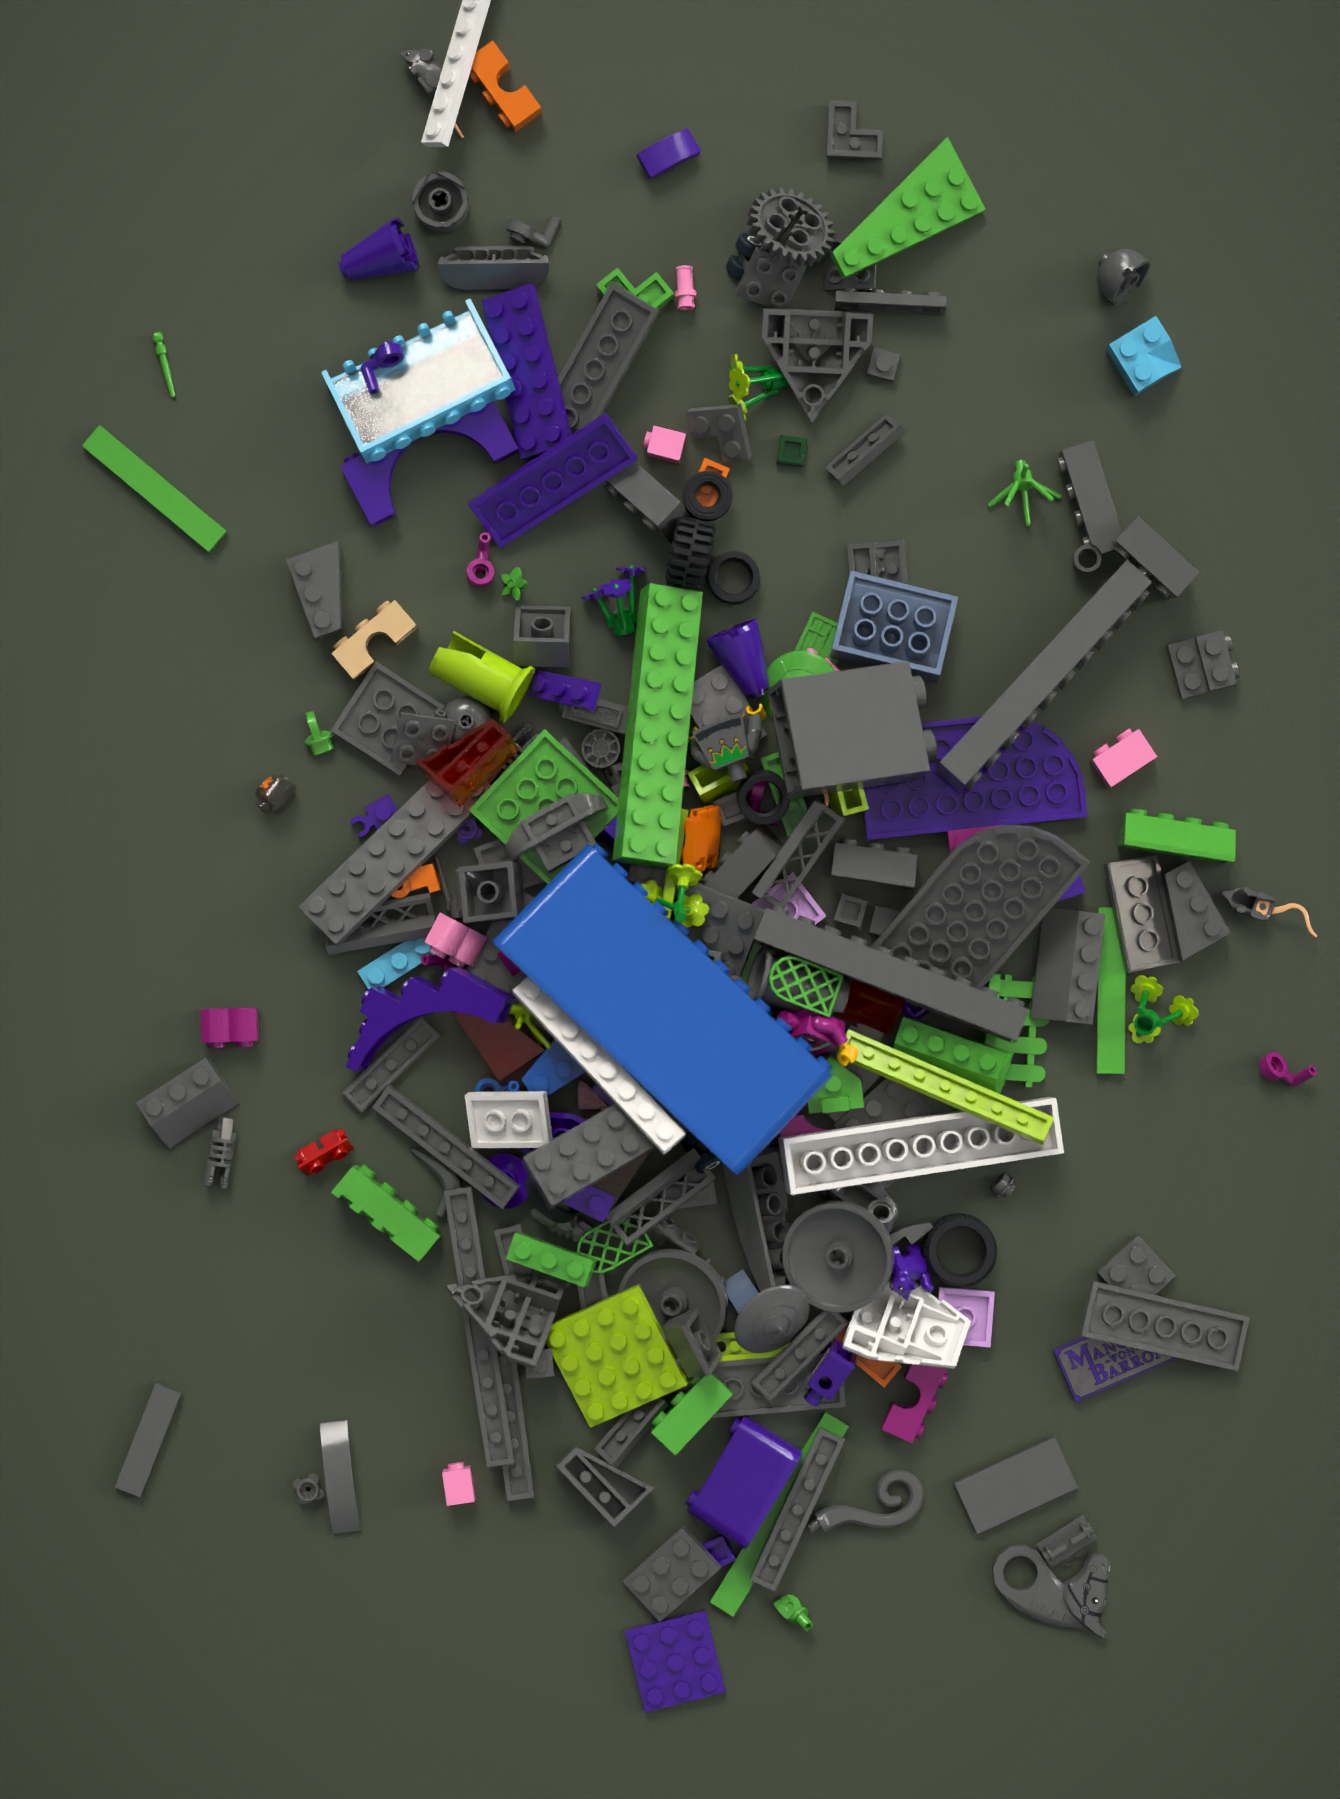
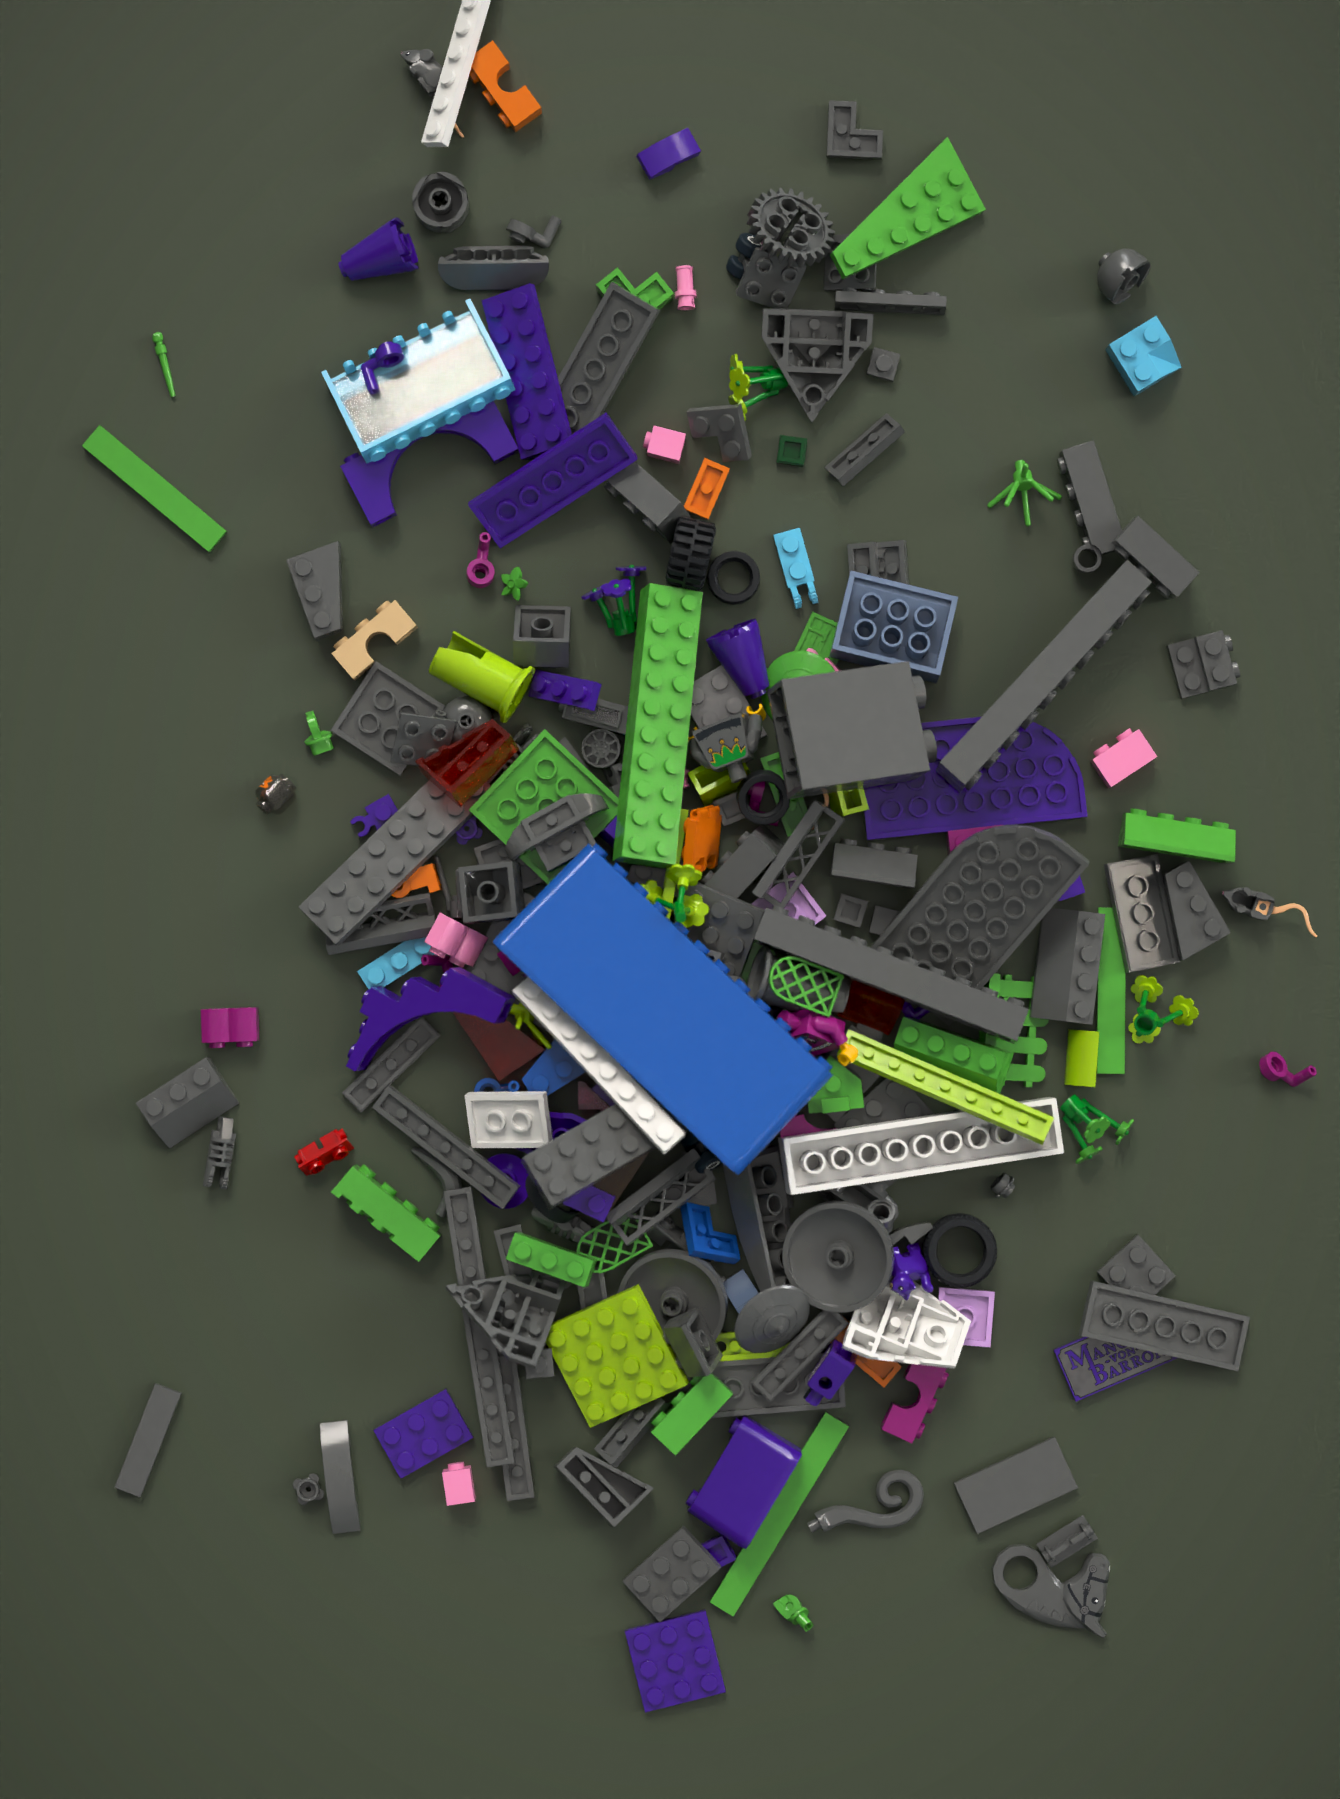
black tyre [683,471,733,521] -> none
dark grey plate [750,1427,845,1592] -> none
none -> dark purple plate [373,1388,474,1479]
none -> blue plate [680,1202,740,1264]
none -> medium azure hinge [773,528,818,609]
none -> plant [1060,1094,1134,1164]
none -> lime brick [1064,1029,1099,1087]

